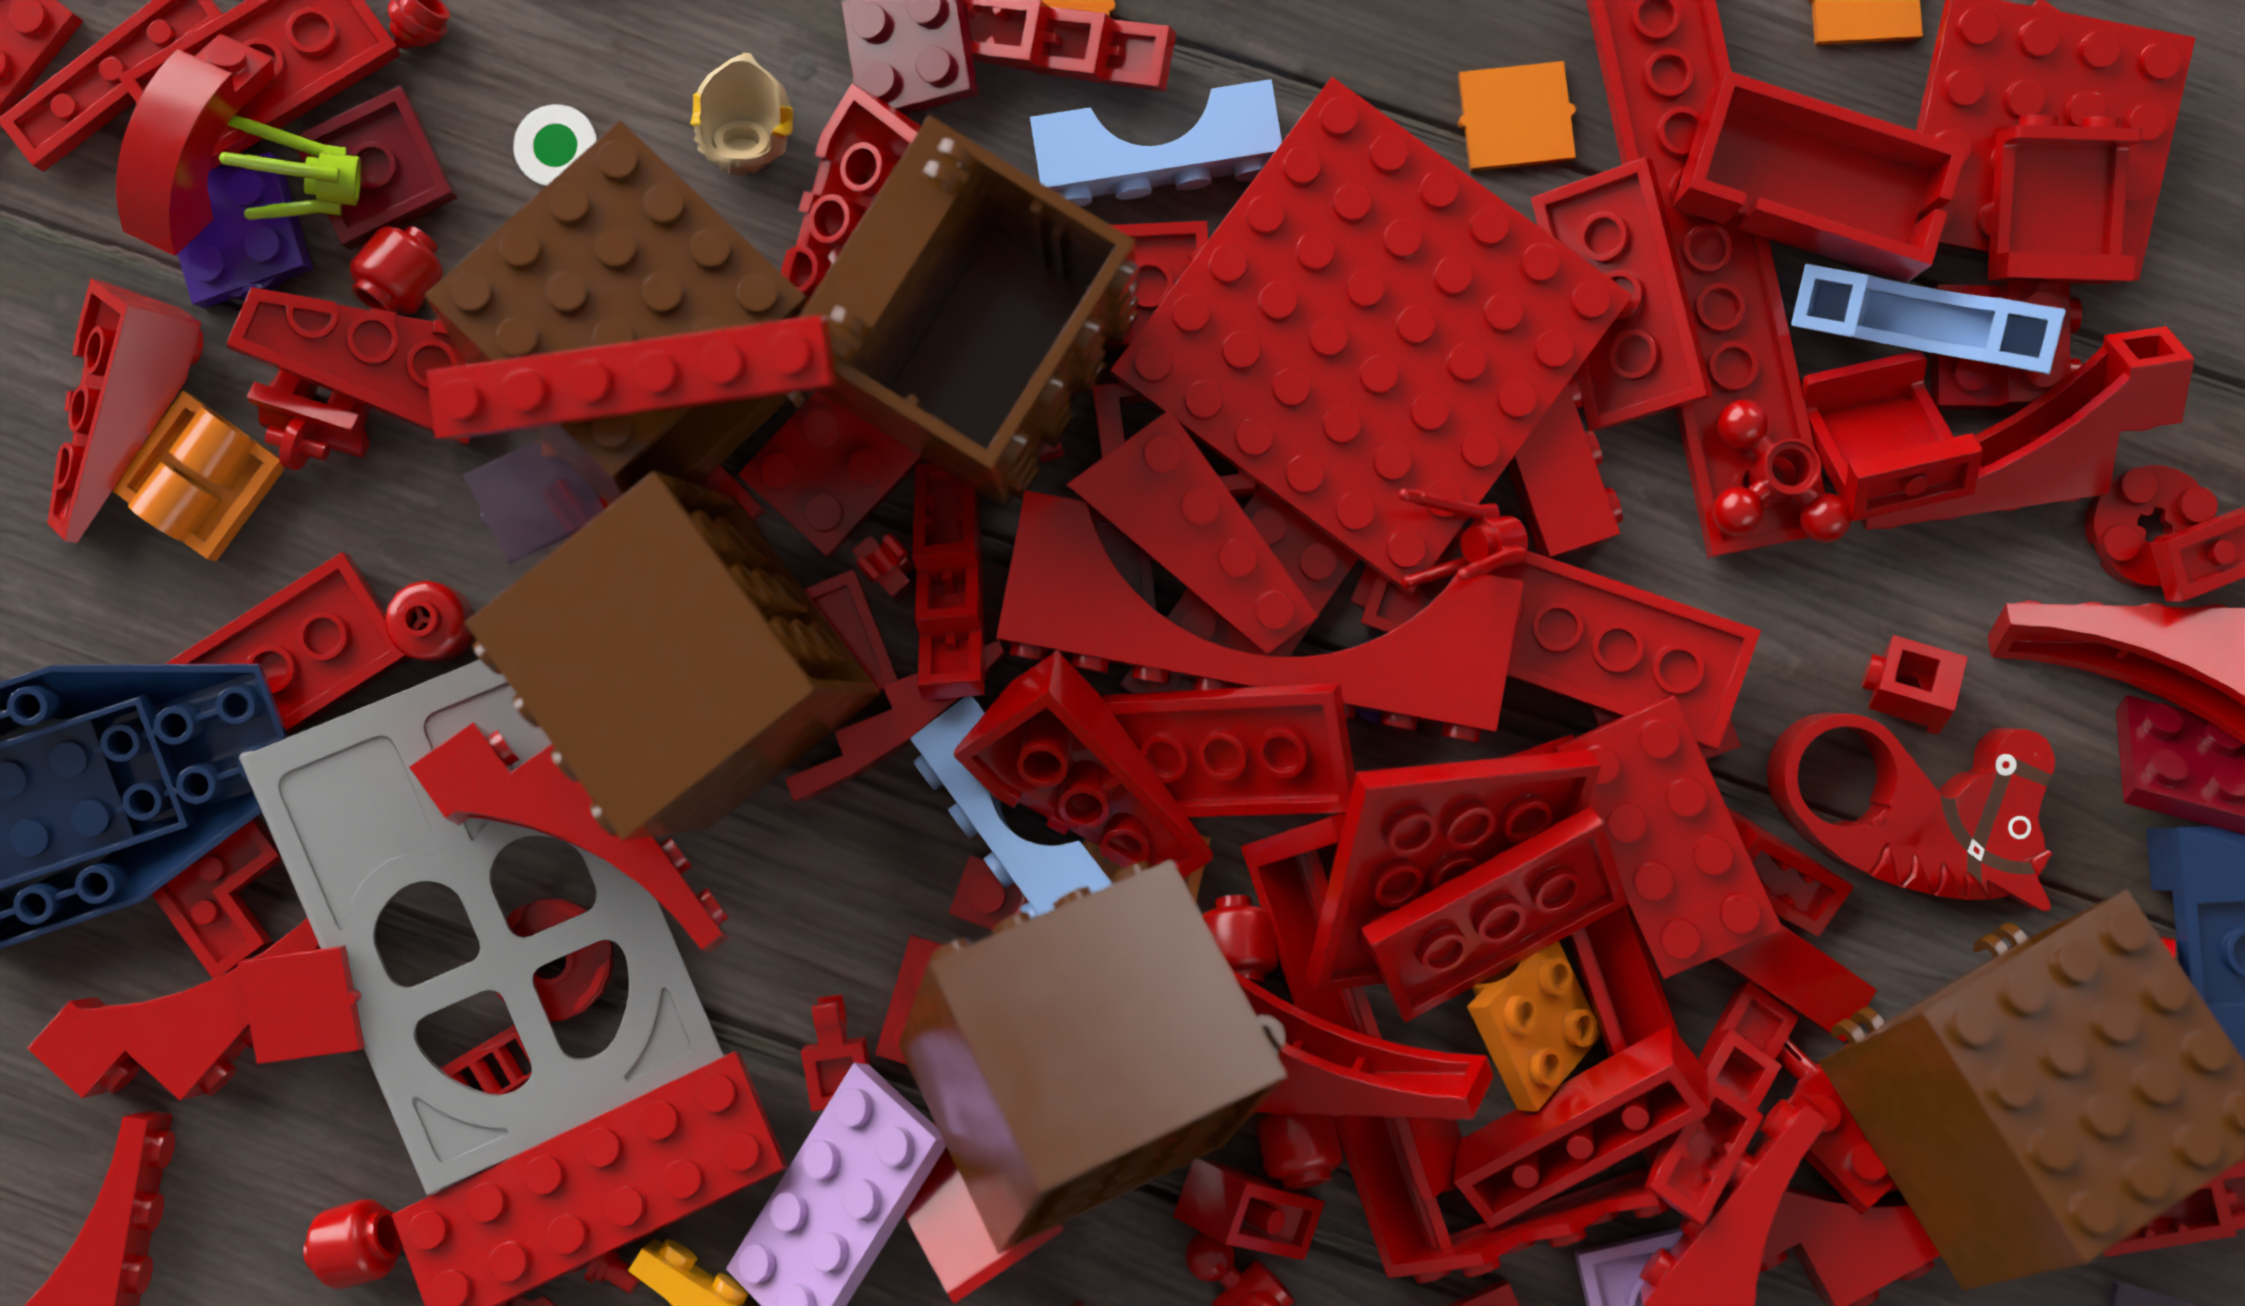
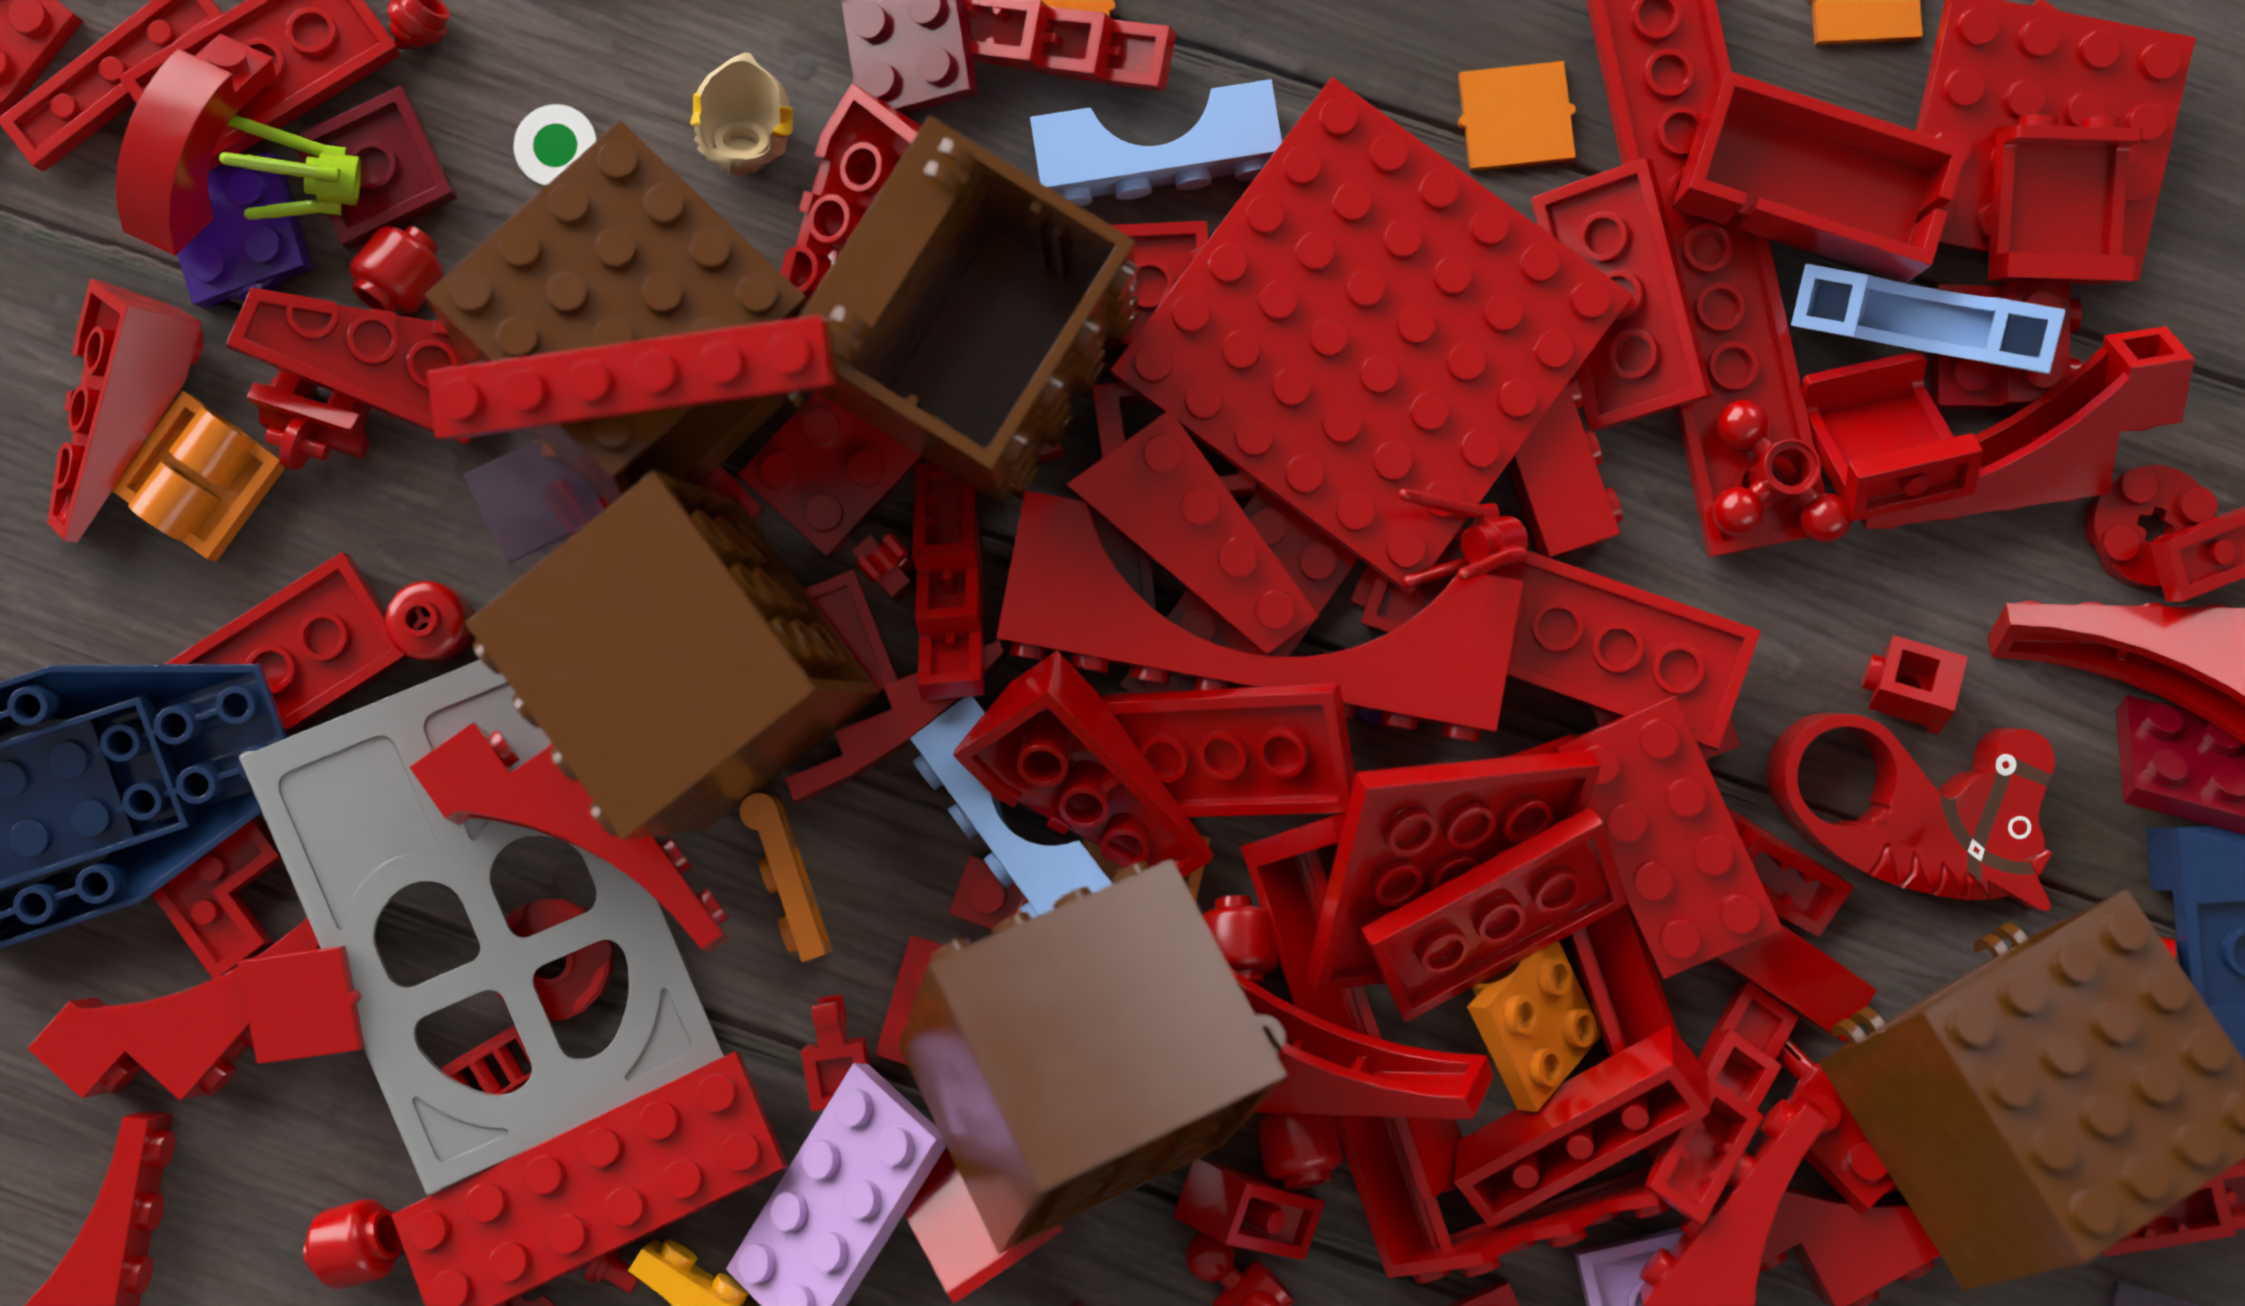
none -> orange plate [739,793,833,962]

